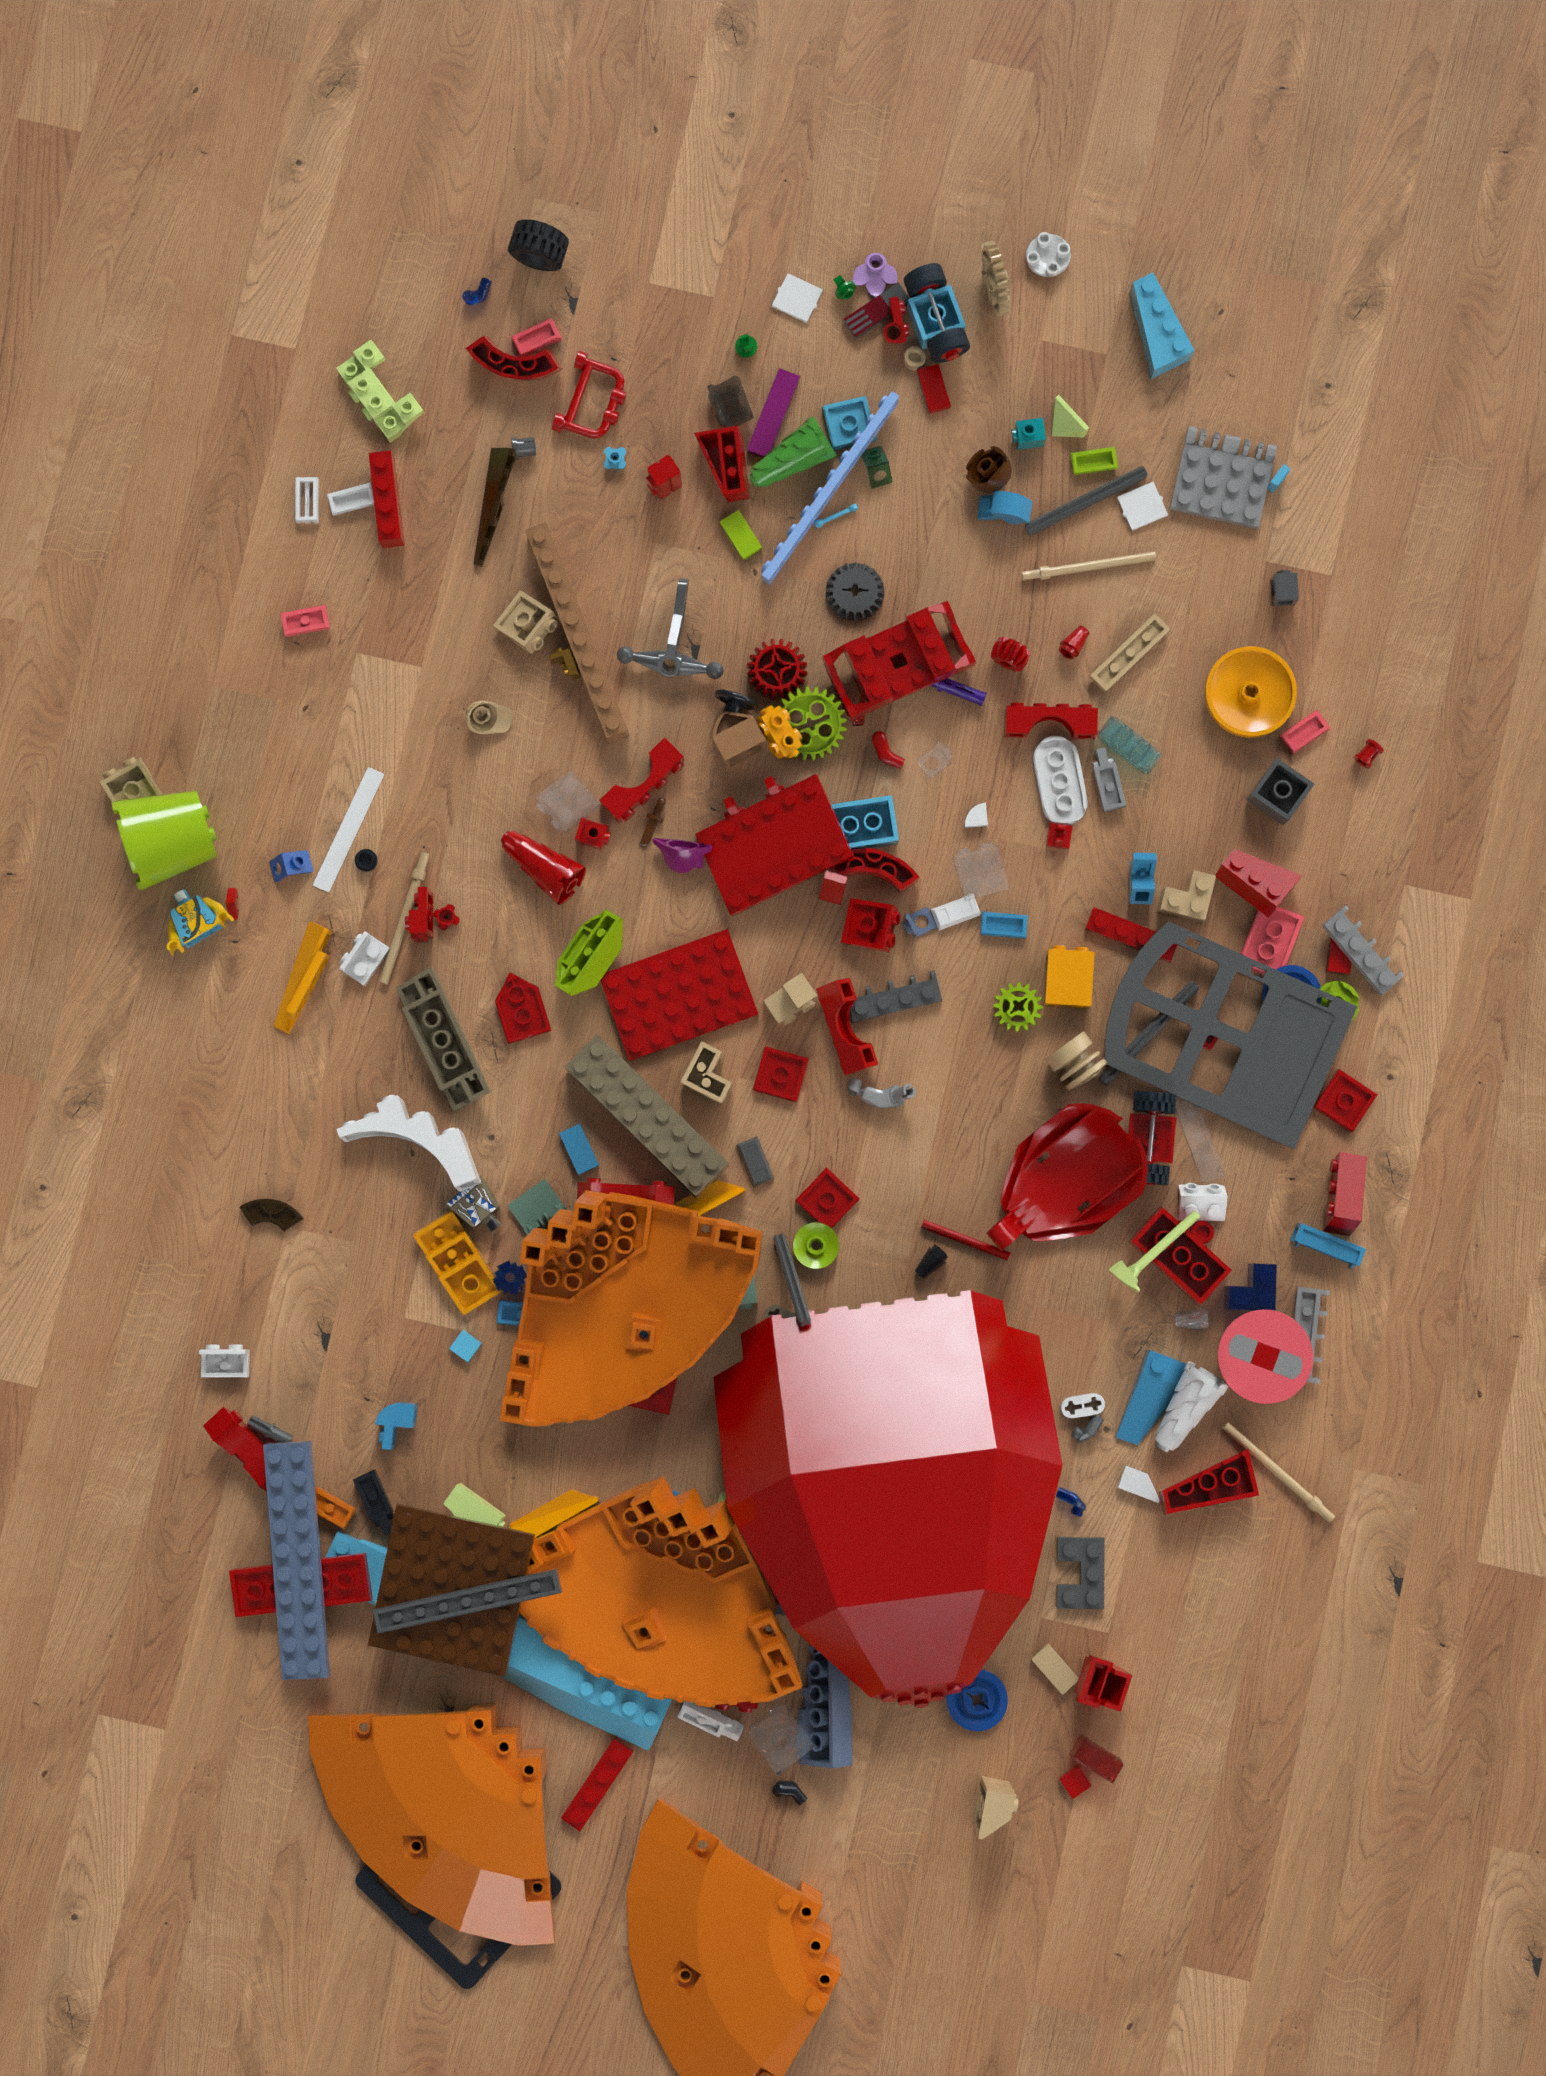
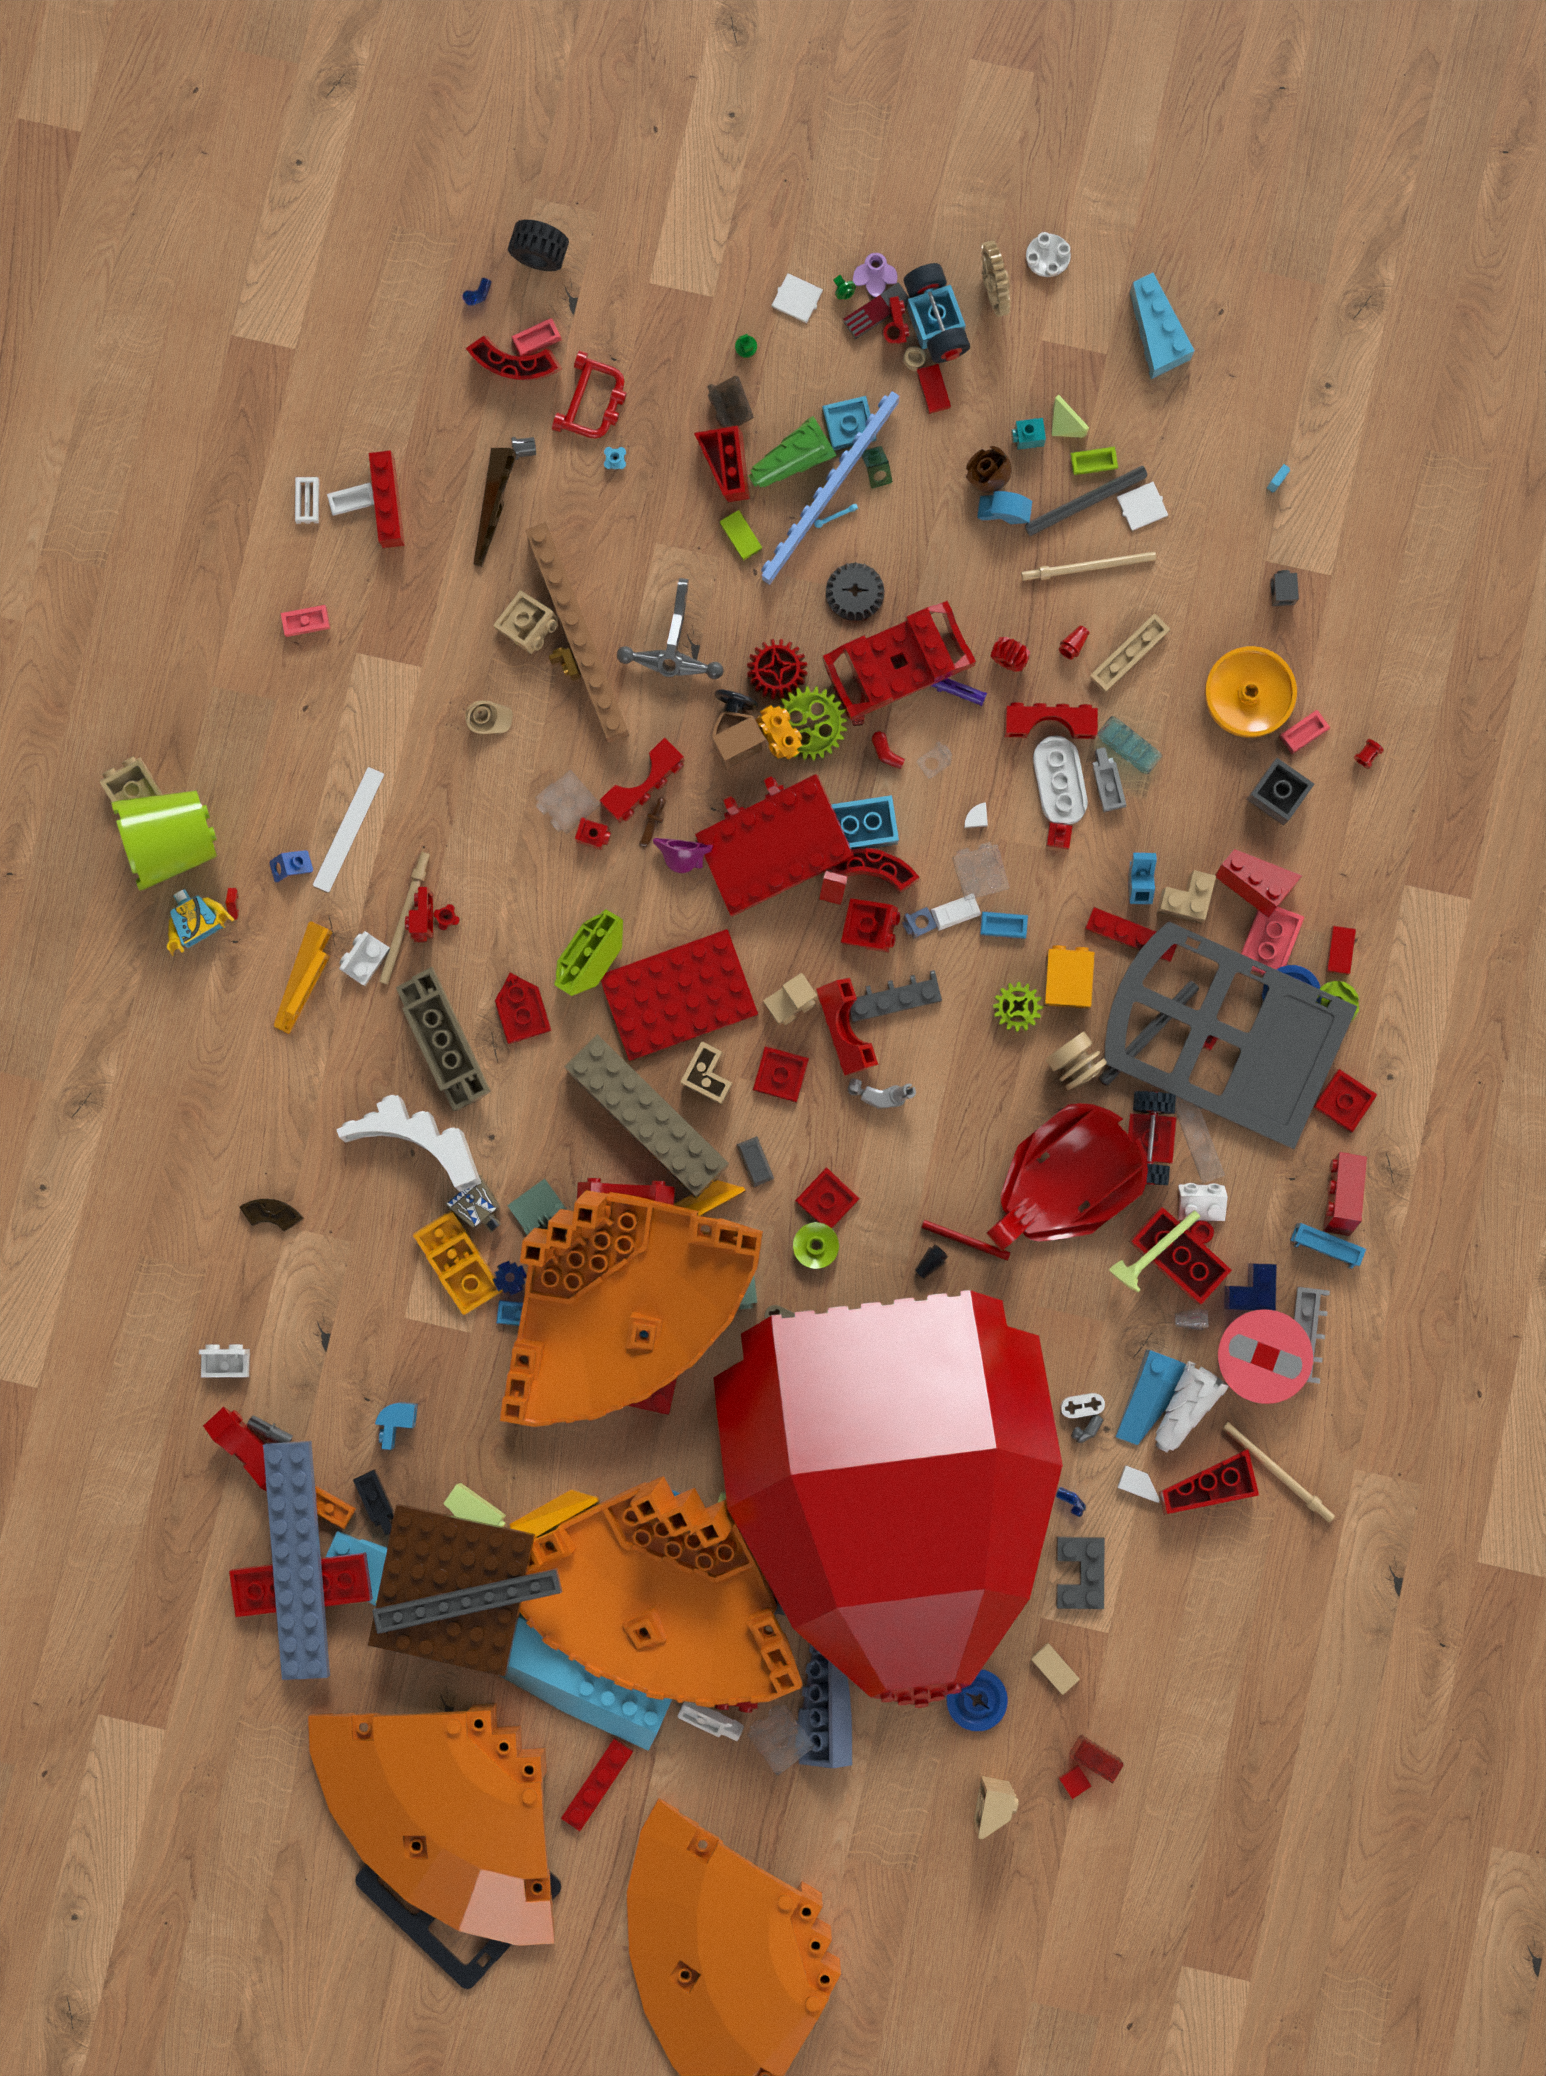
yellowish green bracket [336,340,424,443] -> none
black plate [355,849,378,872] -> none
medium azure tile [449,1330,482,1362] -> none
red cone [501,830,586,905] -> none
dark azure tile [559,1124,600,1175] -> none
red brick [645,455,682,499] -> none
magenta tile [747,368,800,458] -> none
black arm [772,1780,808,1806] -> none
dark grey axle [773,1233,811,1326] -> none
red plate [1074,1654,1133,1712] -> none
light grey hinge [1169,426,1277,529] -> none
light grey hinge [1322,905,1404,996] -> none

